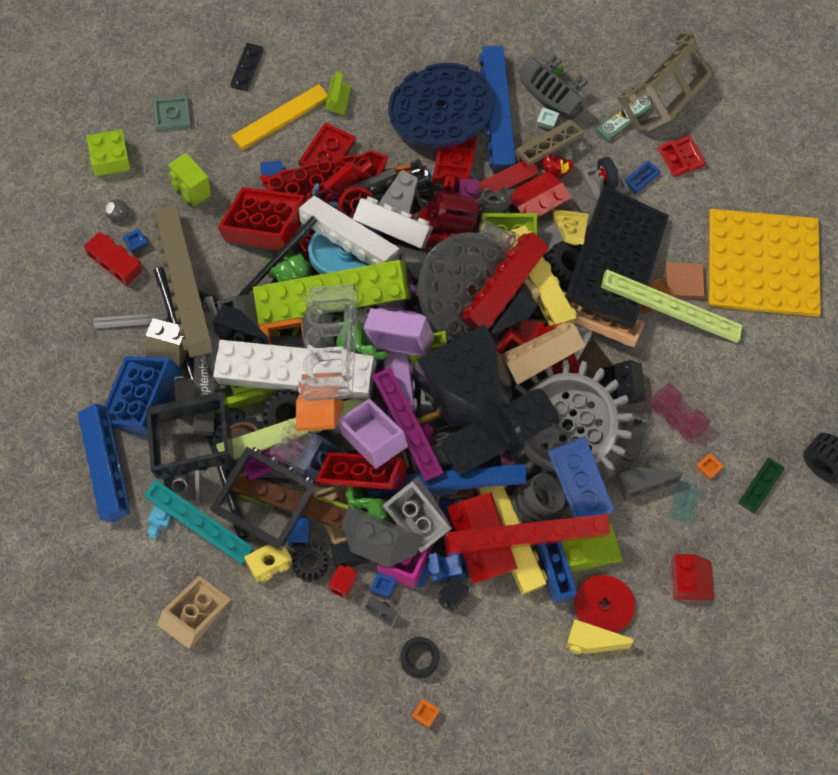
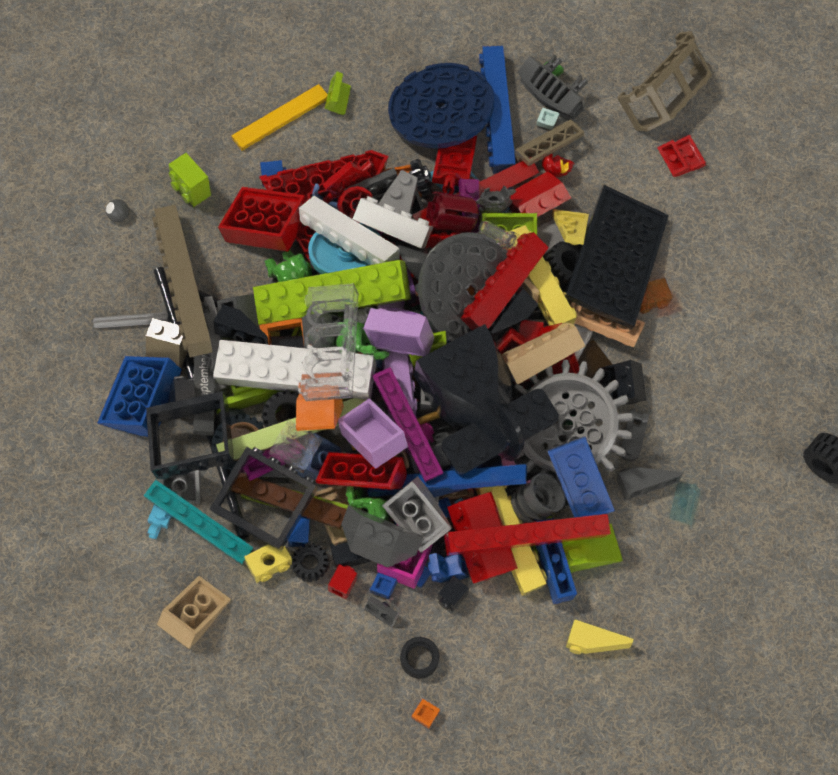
blue brick [78,403,131,522] -> none
red brick [84,231,142,286] -> none
lime brick [86,129,130,176] -> none
blue plate [122,228,148,254] -> none
sand green tile [153,95,191,131] -> none
black plate [230,43,264,91] -> none
black bar [237,215,318,296] -> none
red plate [298,122,356,166] -> none
red piece [574,575,635,633] -> none
plate [582,157,630,203] -> none
tile [595,96,654,143] -> none
yellowish green tile [601,270,743,343] -> none
blue tile [625,160,661,194] -> none
clear pink arch [650,382,711,442] -> none
nougat tile [665,262,704,299] -> none
red slope [671,554,714,600] -> none
orange tile [696,453,724,481] -> none
yellow plate [708,209,821,317] -> none
dark green tile [738,457,785,514] -> none

